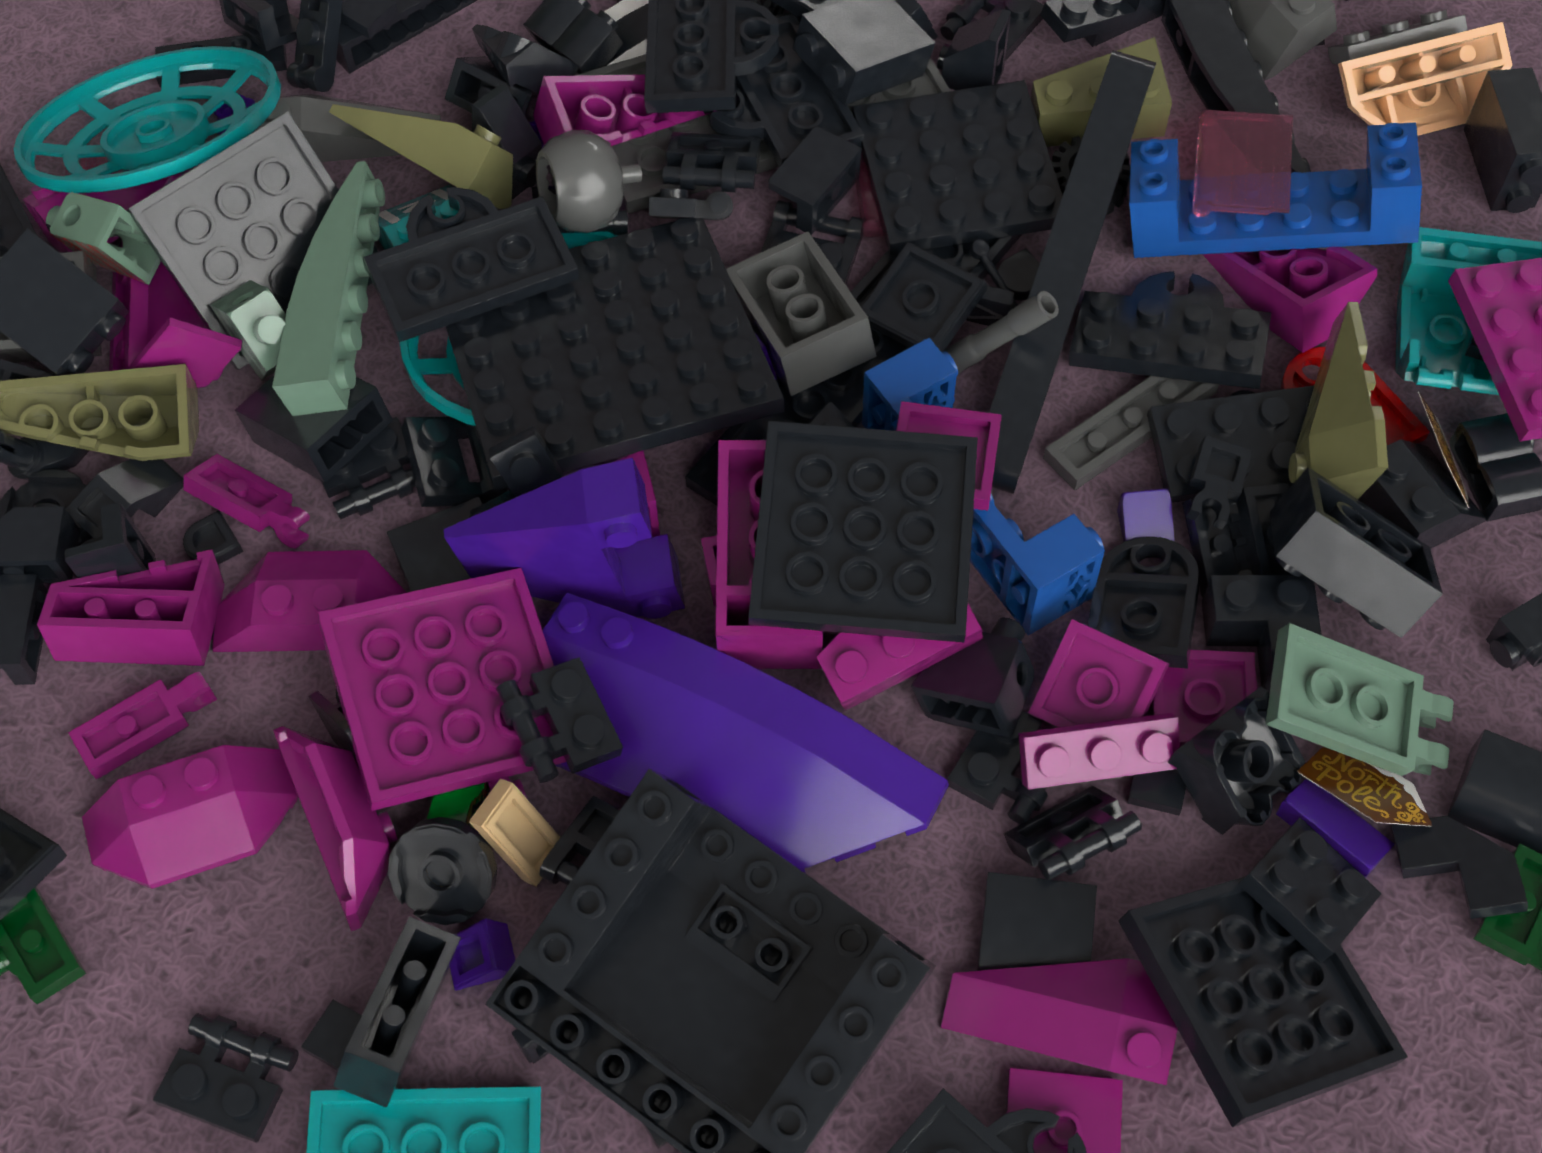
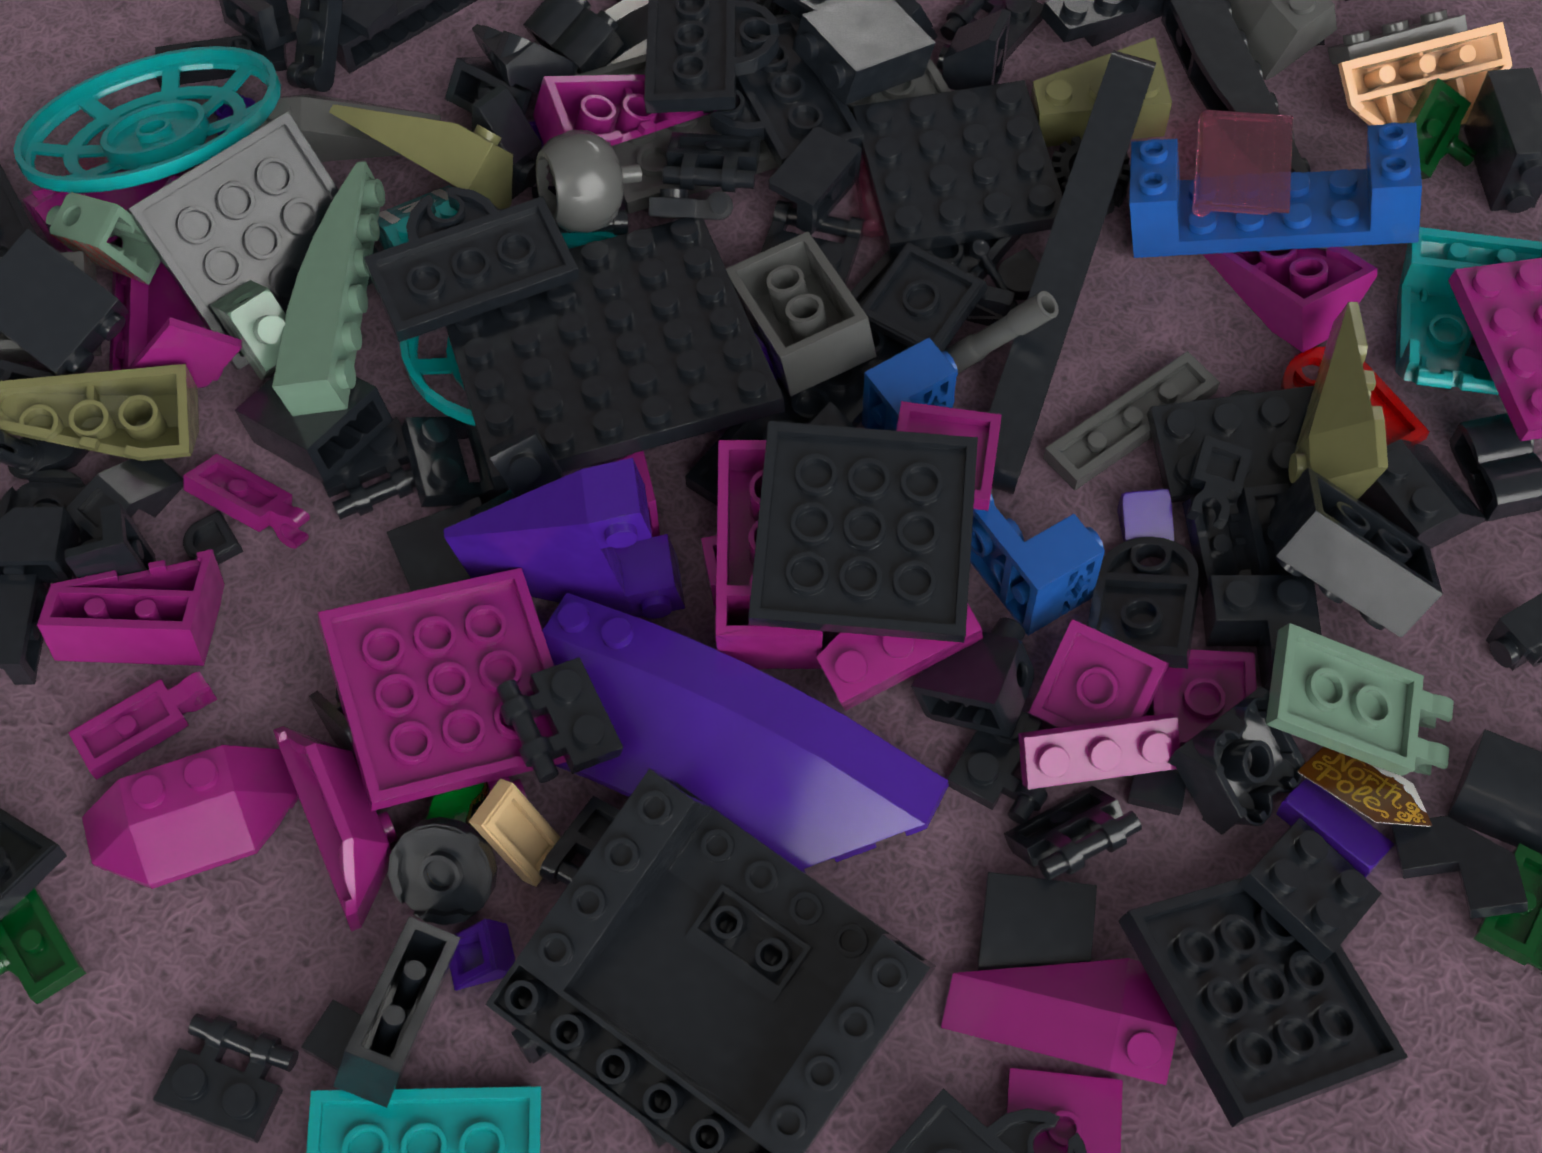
magenta wedge [212,550,407,652] -> none
black plate [1069,271,1272,389] -> none
sticker [1418,391,1469,508] -> none
none -> dark green plate [1406,78,1477,179]

